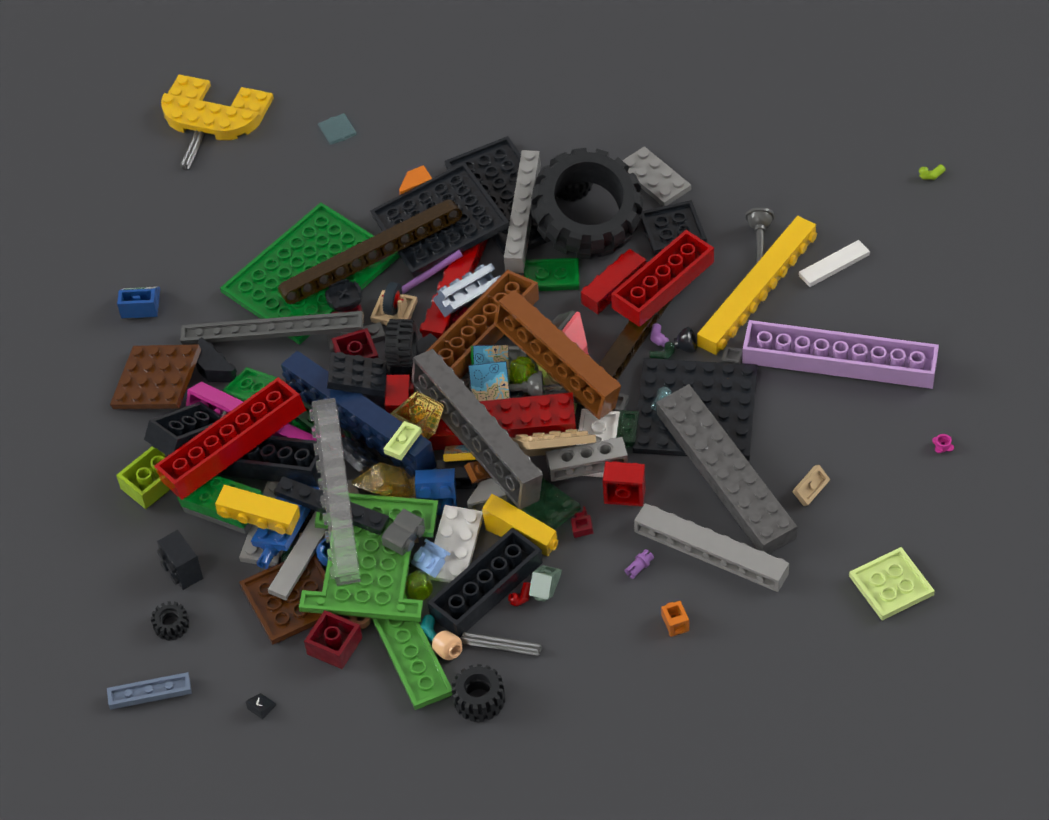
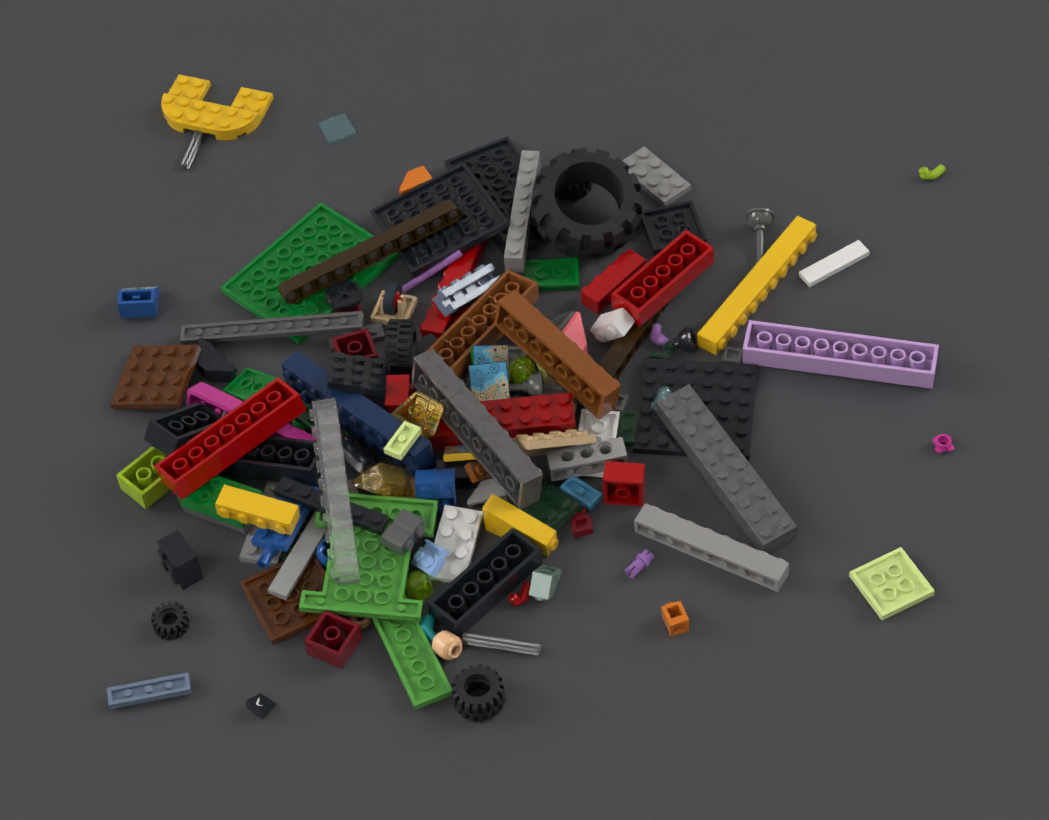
tan plate [792,465,830,506] -> none
none -> dark azure plate [560,477,603,511]
none -> white brick [590,308,635,343]

